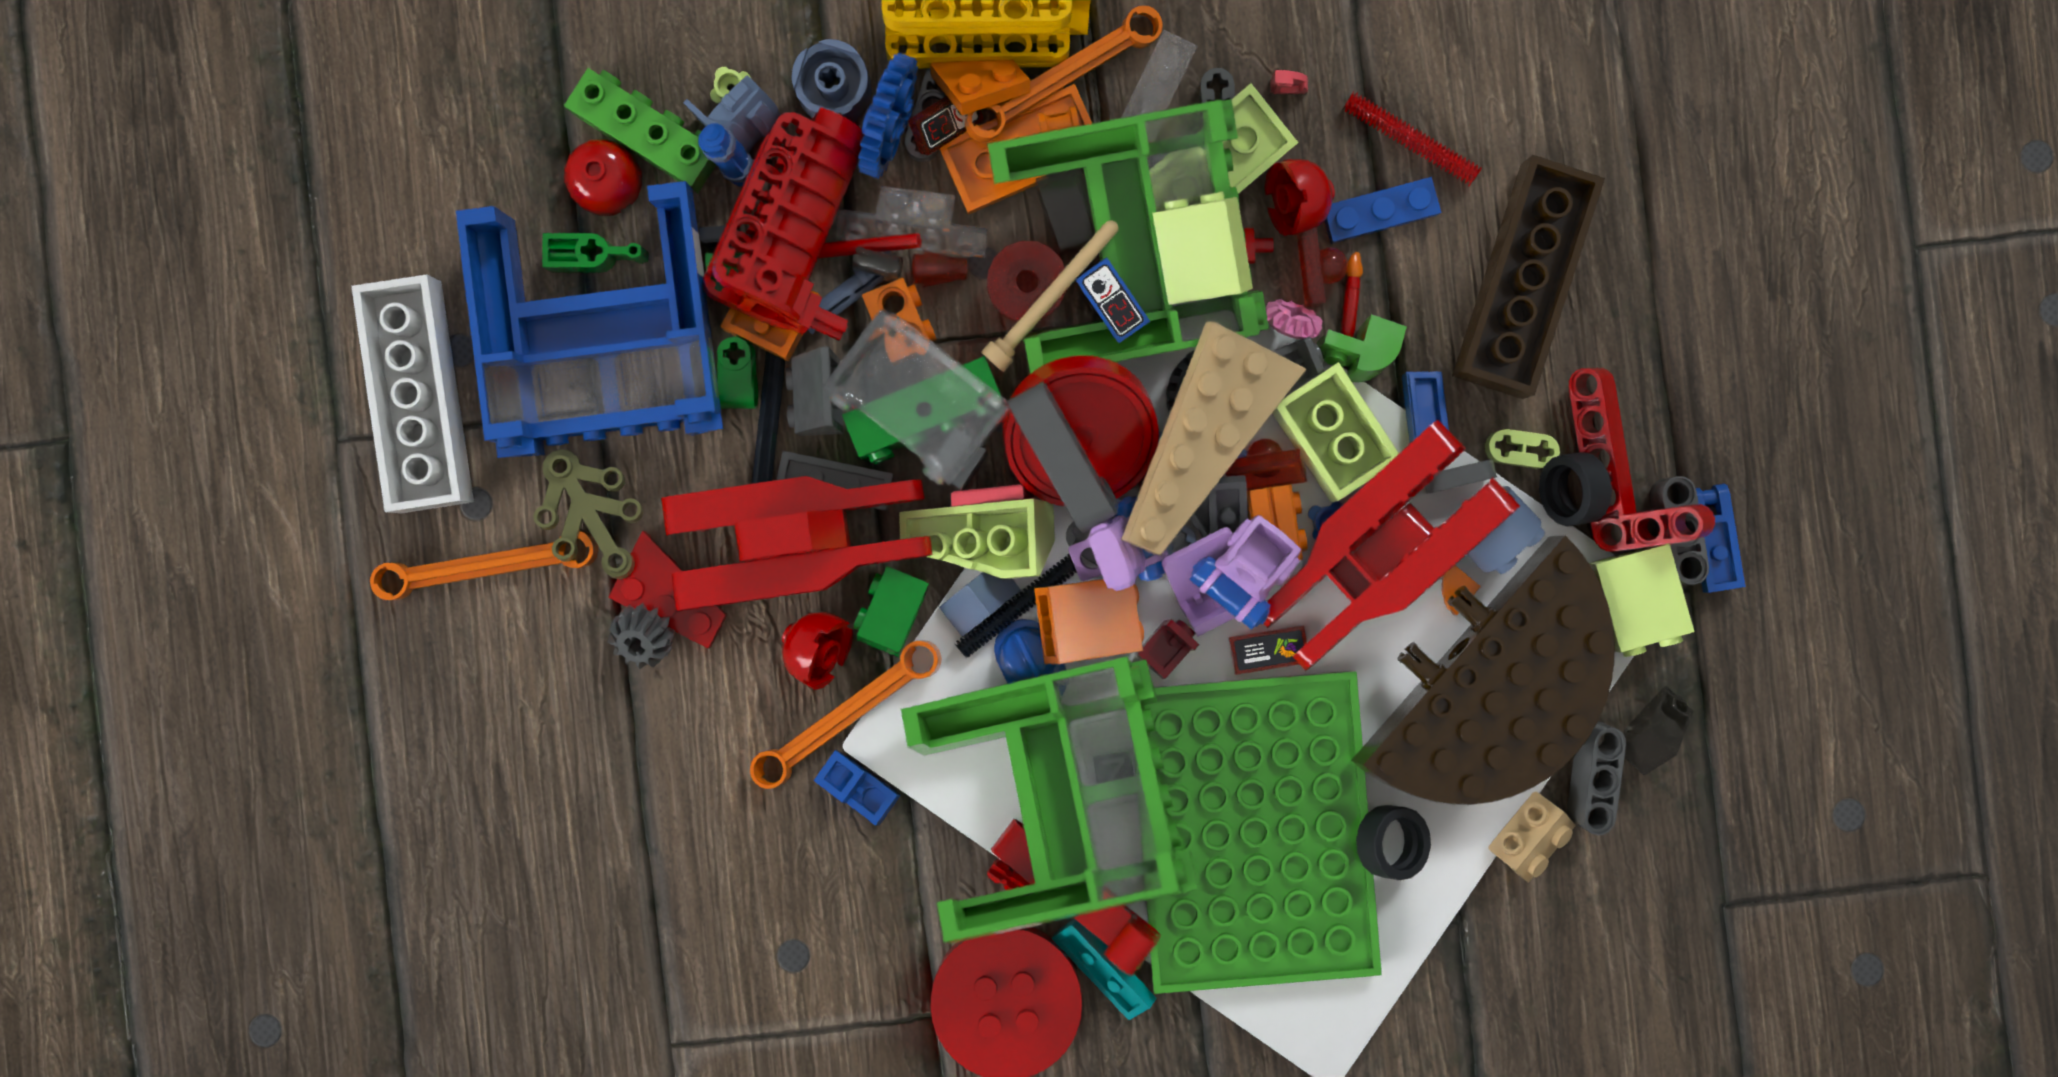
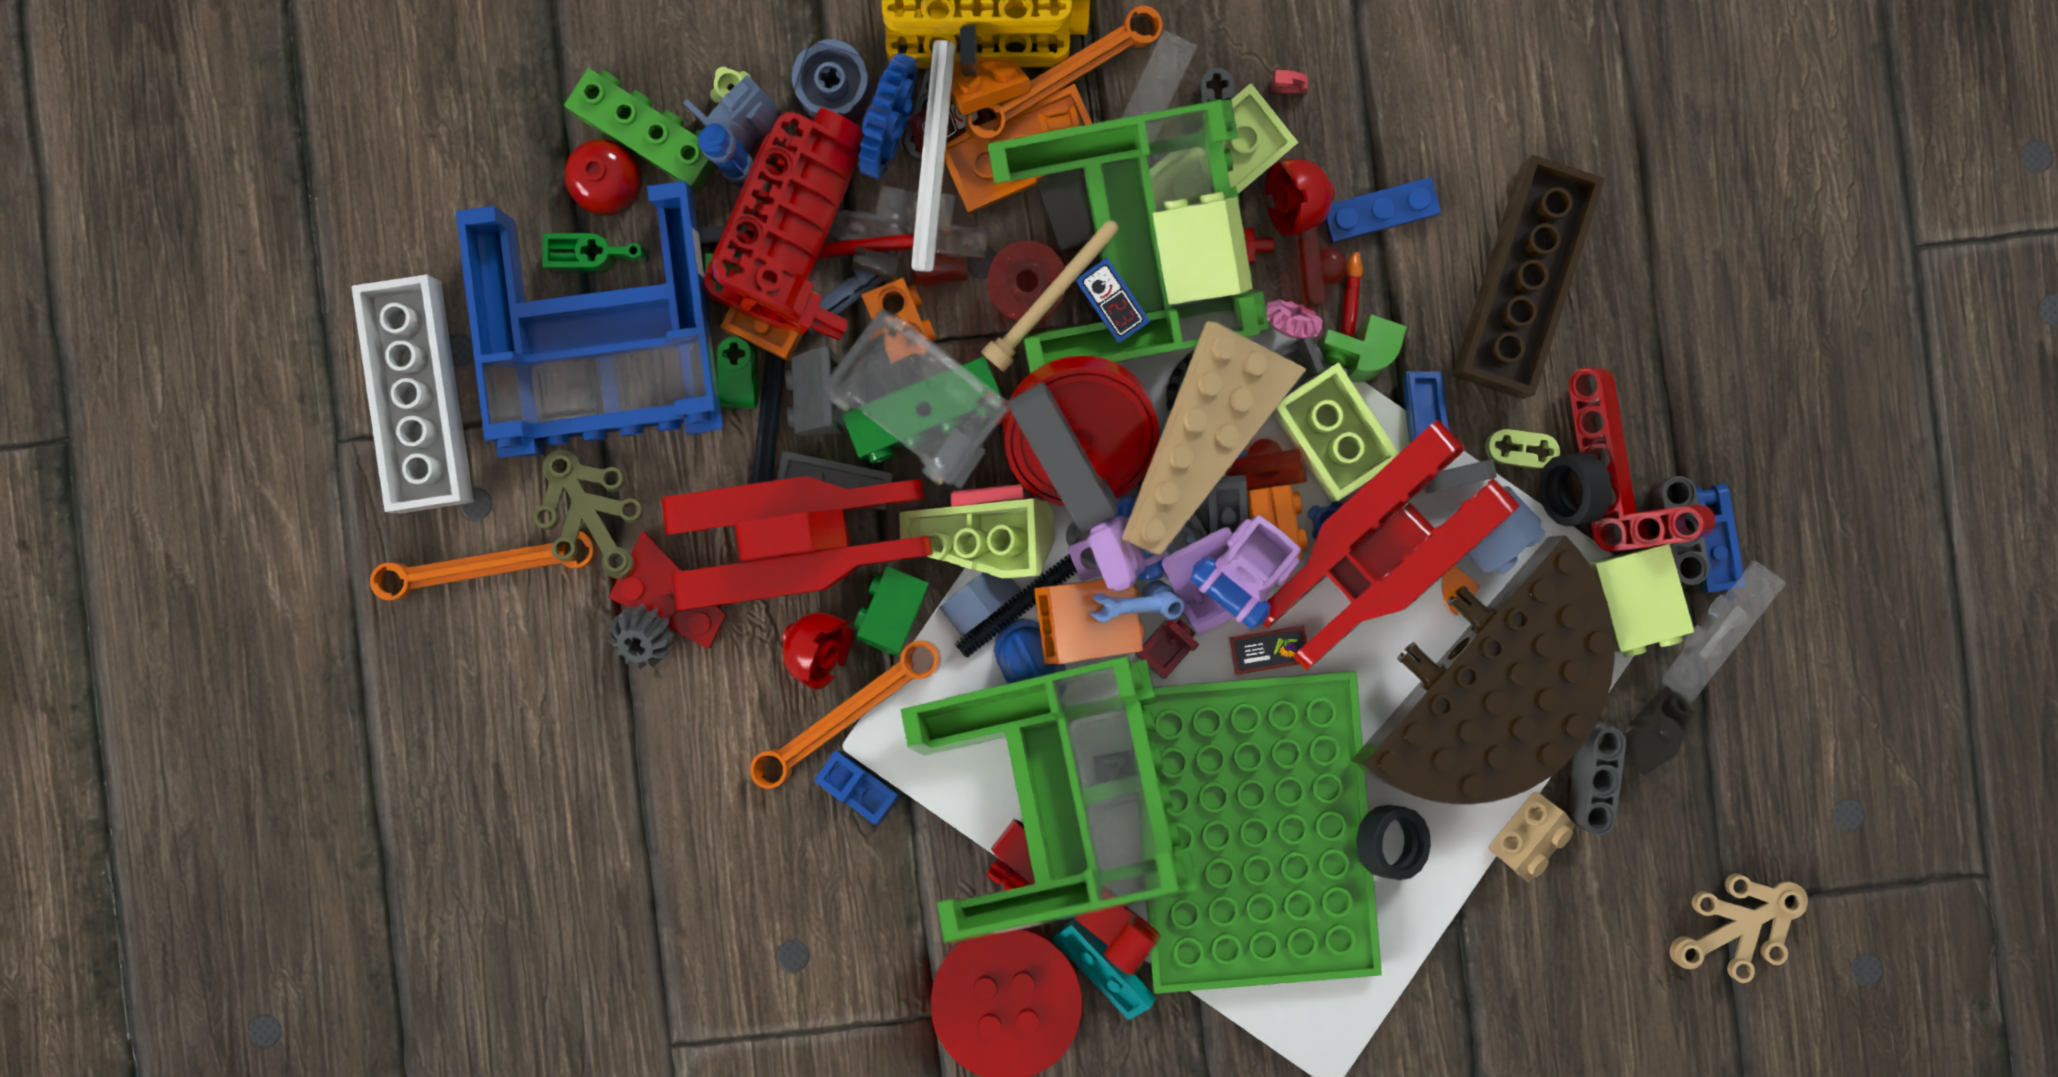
red axle [1343,91,1482,186] -> none
none -> white axle [911,40,956,272]
none -> black tile [960,25,978,77]
none -> light blue brick [1089,580,1184,622]
none -> clear bracket [1661,561,1786,701]
none -> tan plant [1670,873,1808,983]

